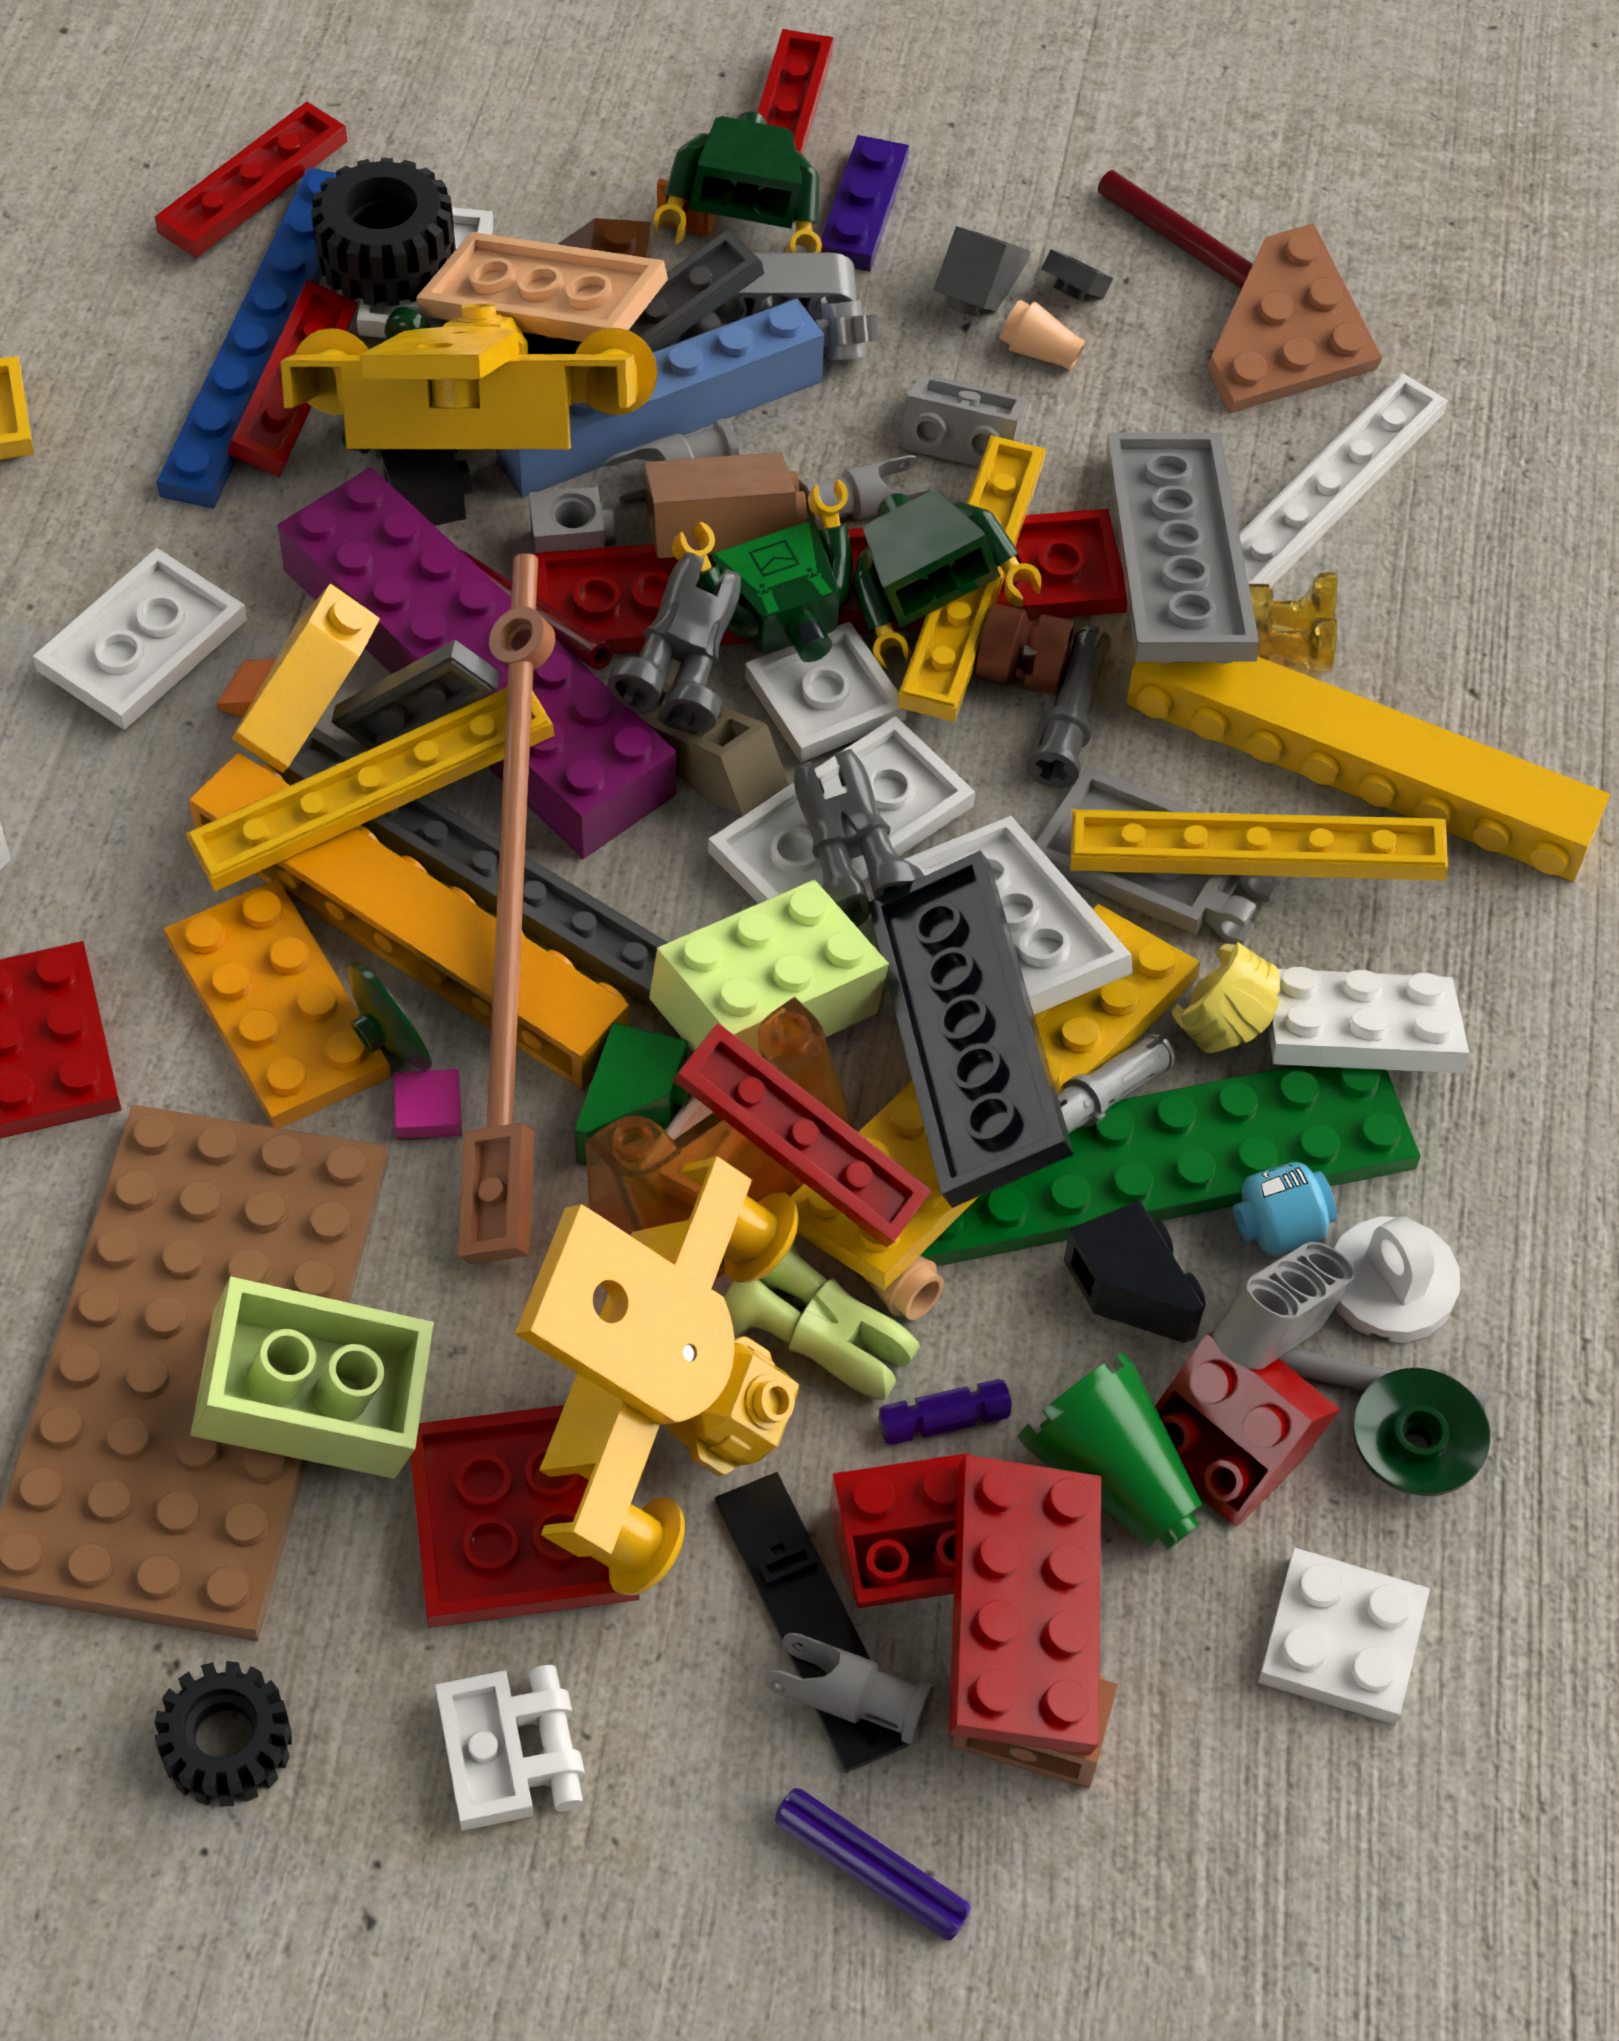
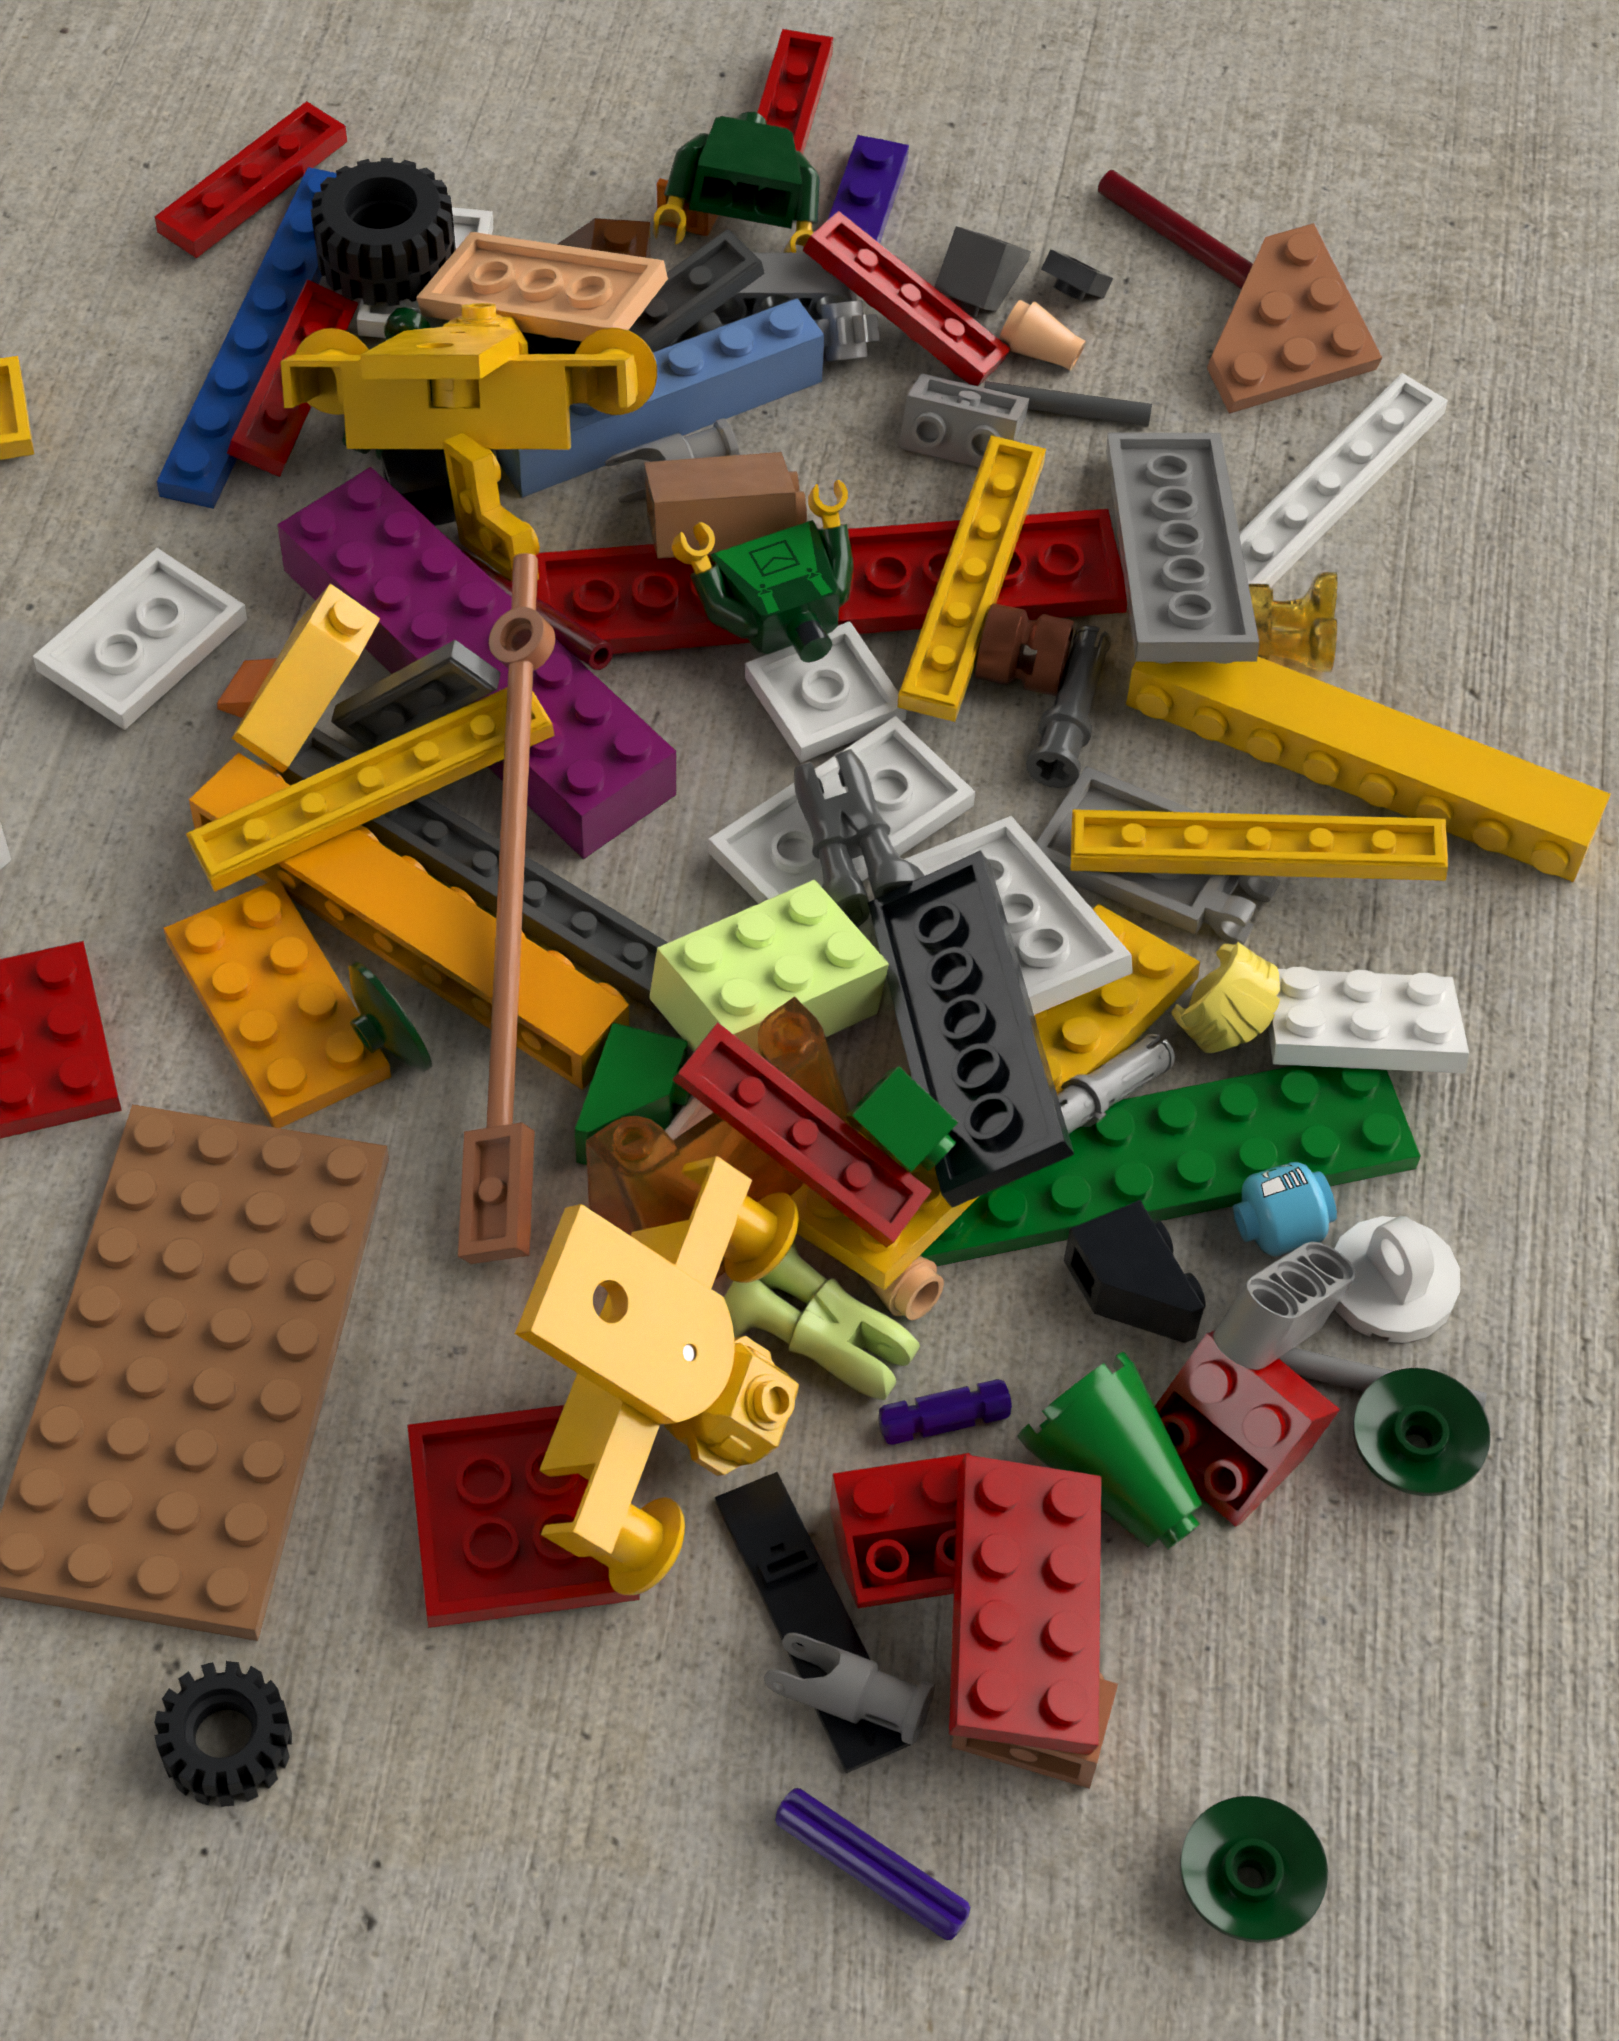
yellowish green brick [190,1276,434,1479] -> none
dark pink tile [394,1069,462,1140] -> none
white plate [435,1665,585,1831] -> none
light grey brick [529,486,616,553] -> none
dark grey piece [607,552,741,732] -> none
dark tan slope [635,682,789,816] -> none
light grey piece [799,455,931,528] -> none
dark green torso [852,491,1041,673] -> none
white plate [1258,1547,1430,1725] -> none
none -> yellow plate [442,432,540,581]
none -> red plate [802,211,1011,386]
none -> green slope [844,1066,958,1172]
none -> dark grey bar [984,381,1152,426]
none -> dark green dish [1180,1796,1328,1943]

